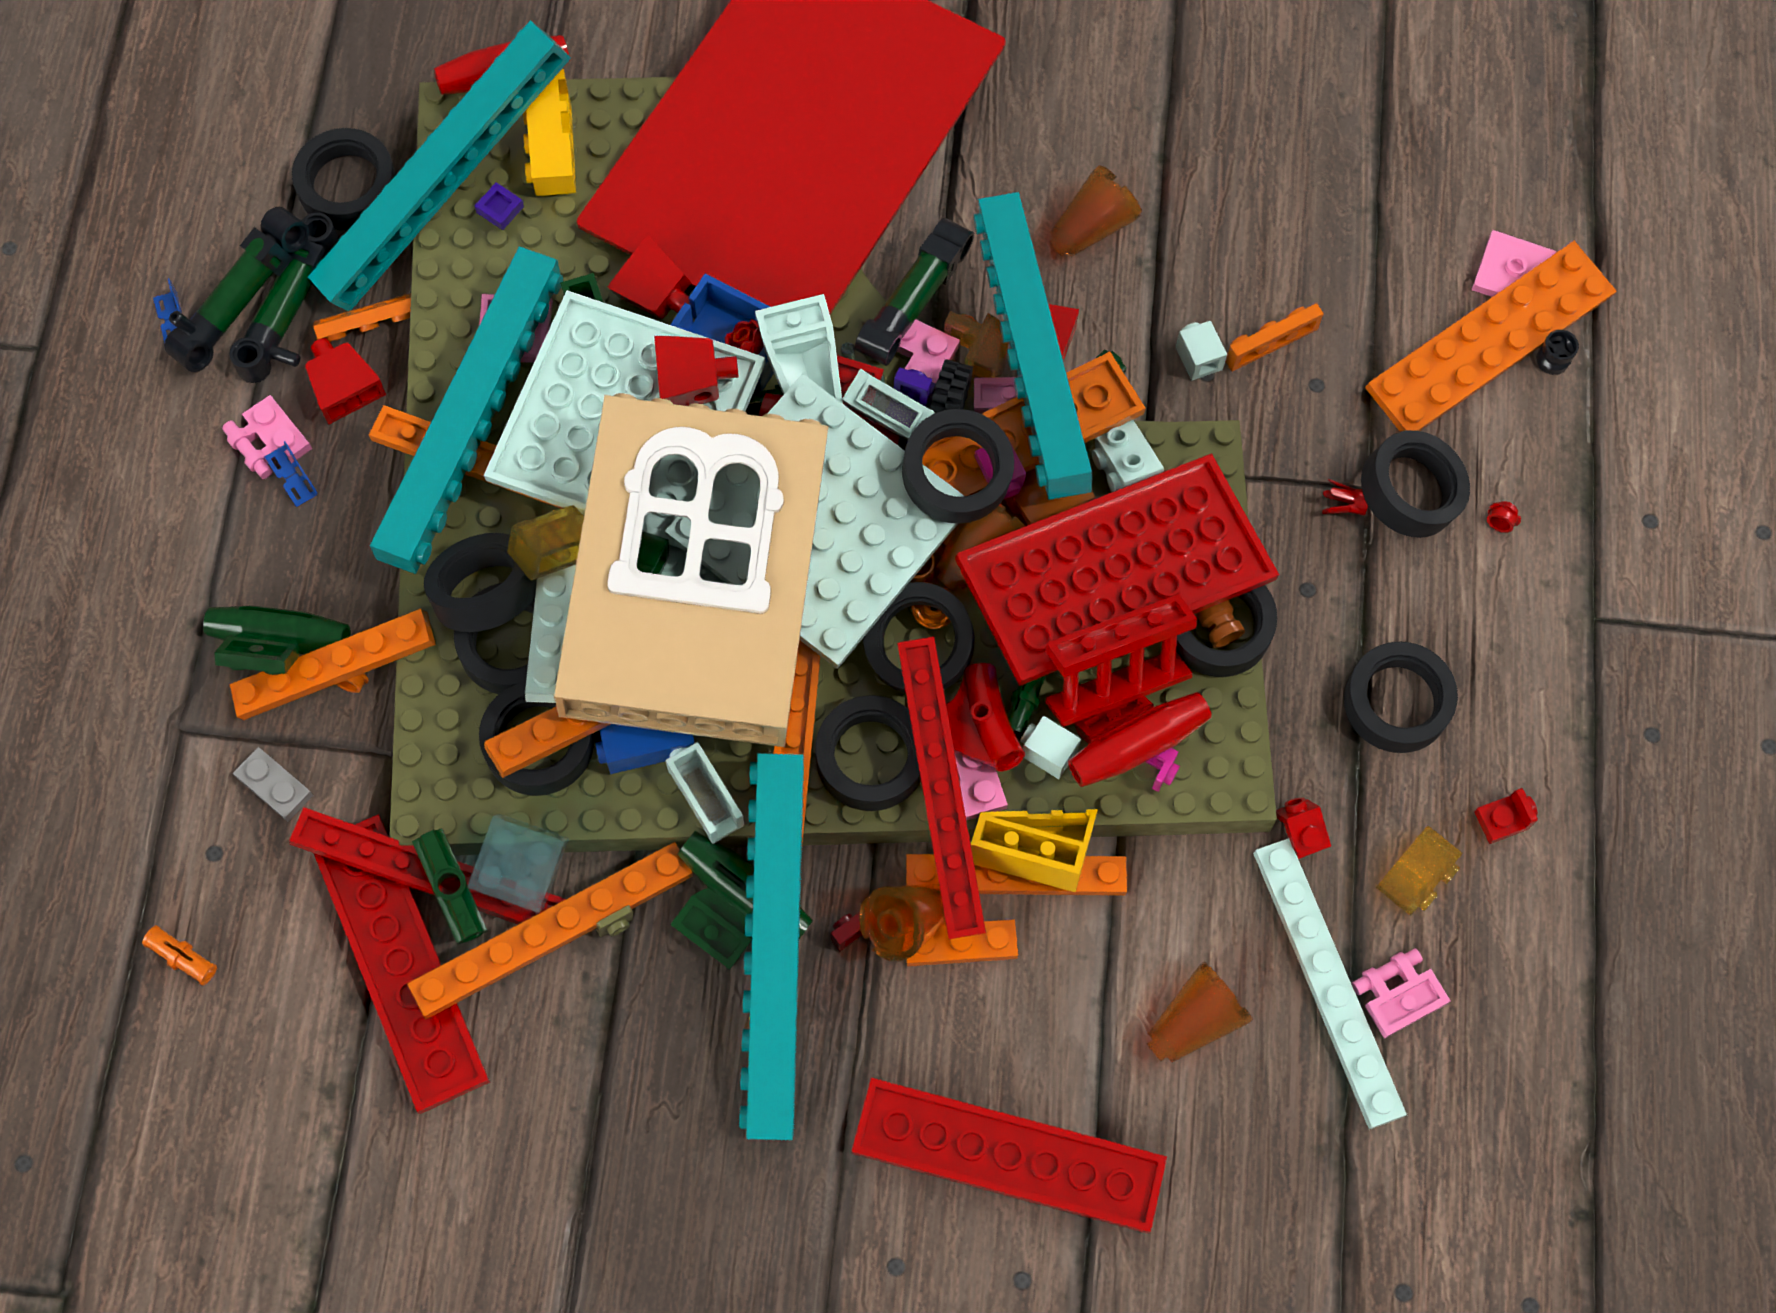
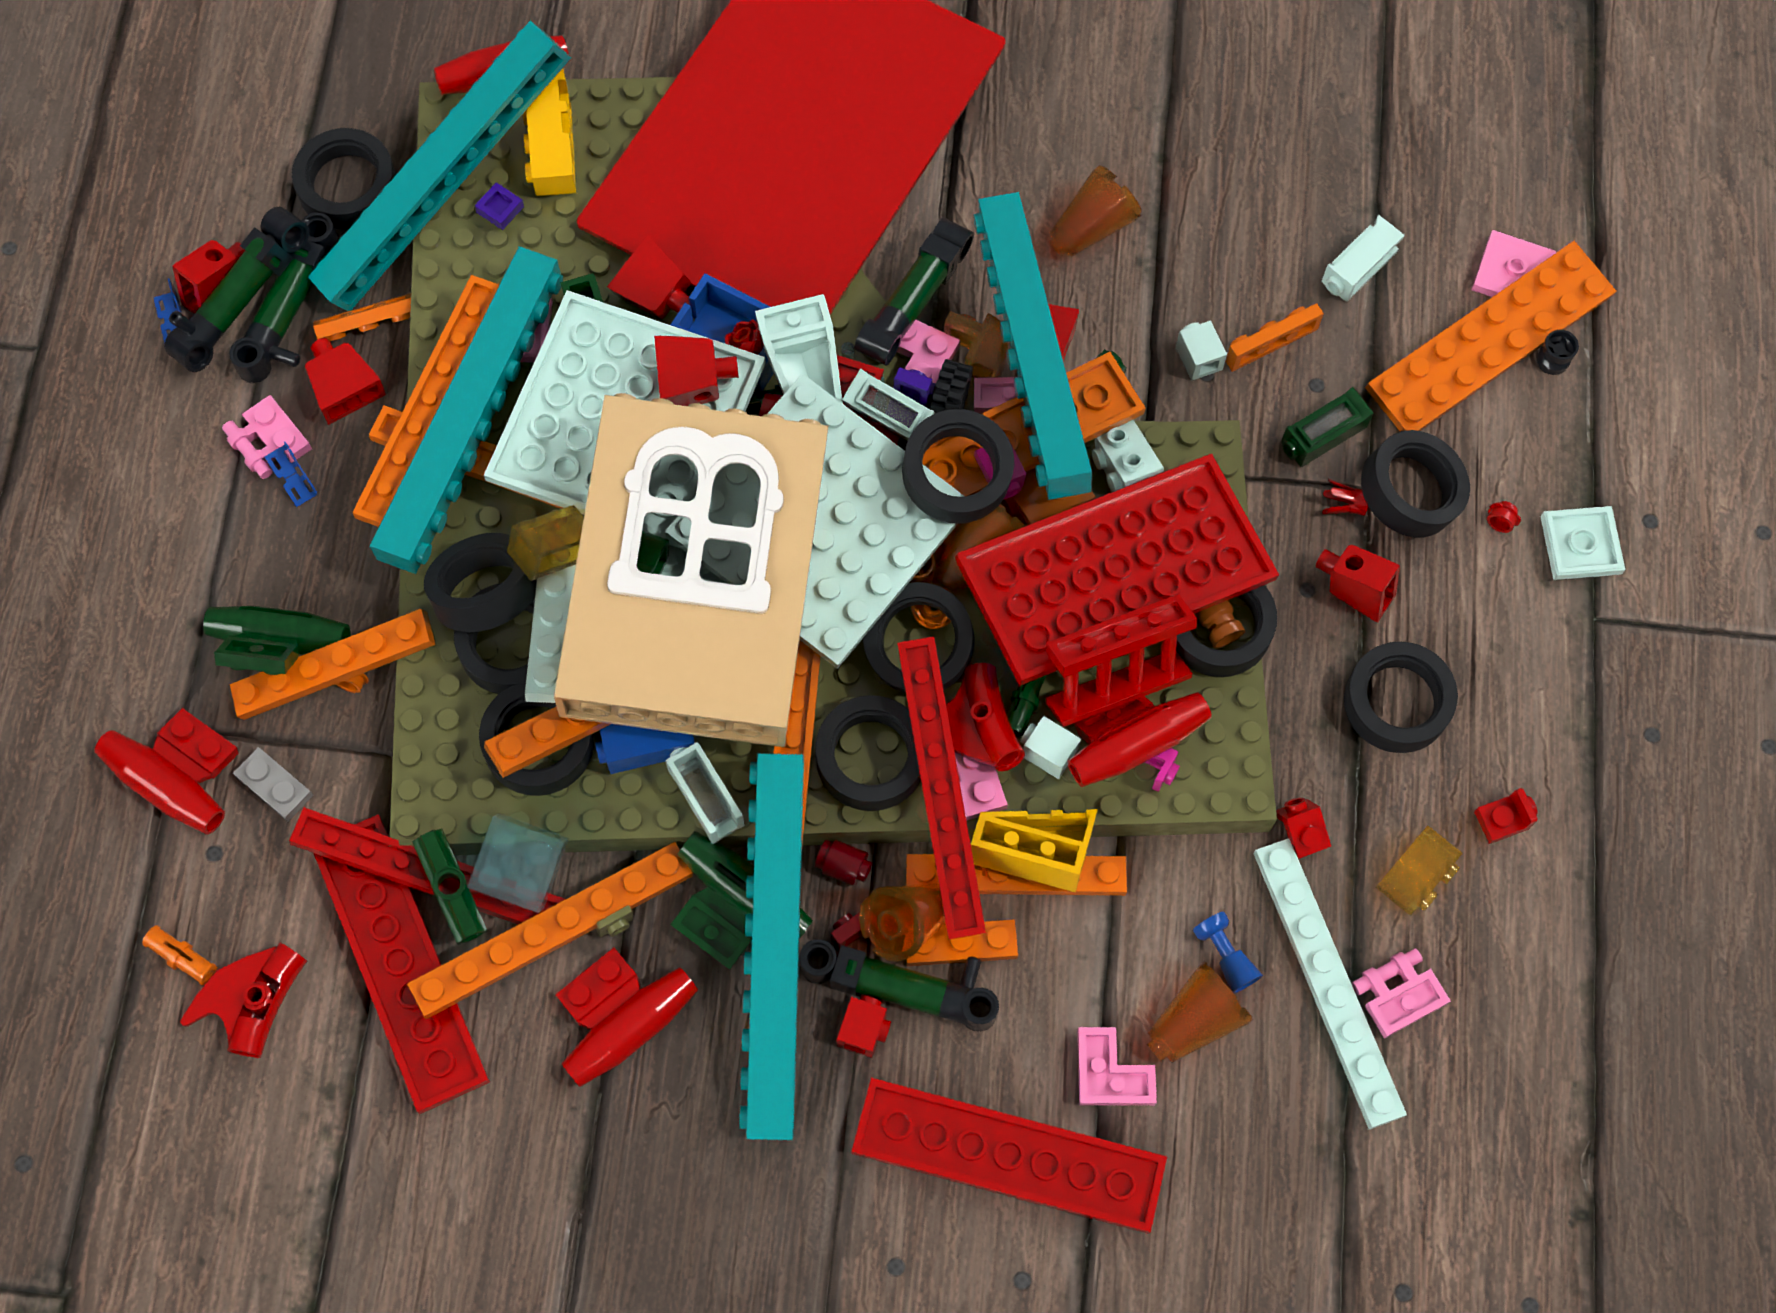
none -> red plate [94,708,239,834]
none -> red torso [172,240,245,314]
none -> red pin [180,942,307,1058]
none -> orange plate [352,275,500,527]
none -> red plate [555,948,698,1087]
none -> piece [799,939,999,1032]
none -> dark red brick [815,839,872,887]
none -> red brick [837,995,891,1058]
none -> bright pink plate [1077,1027,1157,1106]
none -> blue piece [1193,911,1263,994]
none -> dark green window [1281,387,1373,468]
none -> red torso [1316,545,1400,623]
none -> light aqua window [1321,215,1405,302]
none -> light aqua plate [1540,506,1625,580]

